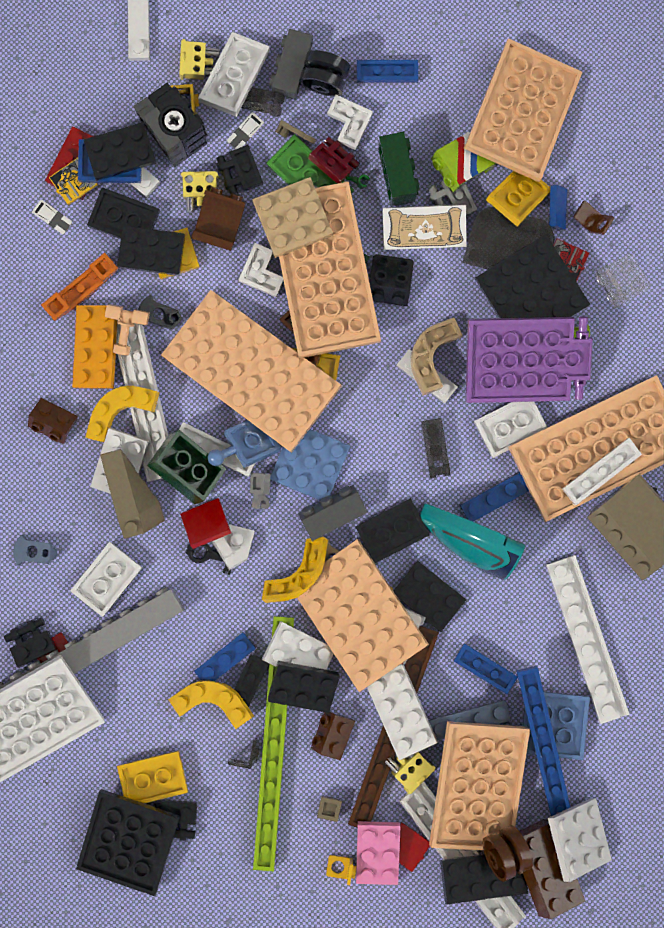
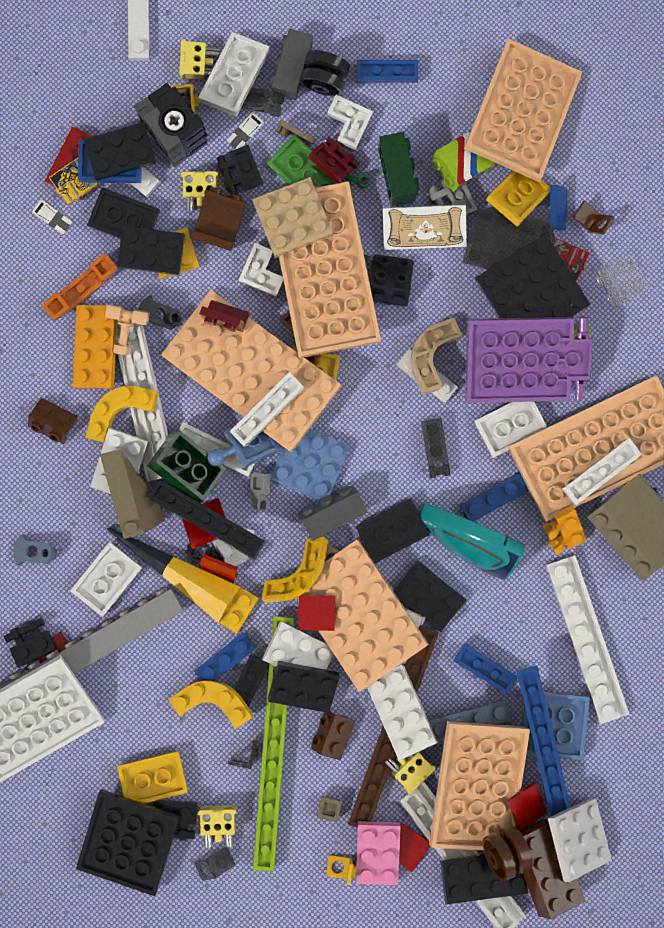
none -> yellow plate [107,528,260,634]
none -> black plate [148,480,266,560]
none -> clear smoke bracket [194,847,235,881]
none -> light yellow piece [198,805,237,848]
none -> dark red bracket [199,300,250,332]
none -> red piece [199,554,238,583]
none -> white plate [230,372,305,447]
none -> red piece [296,595,337,631]
none -> red piece [507,782,547,831]
none -> light orange plate [542,506,587,555]

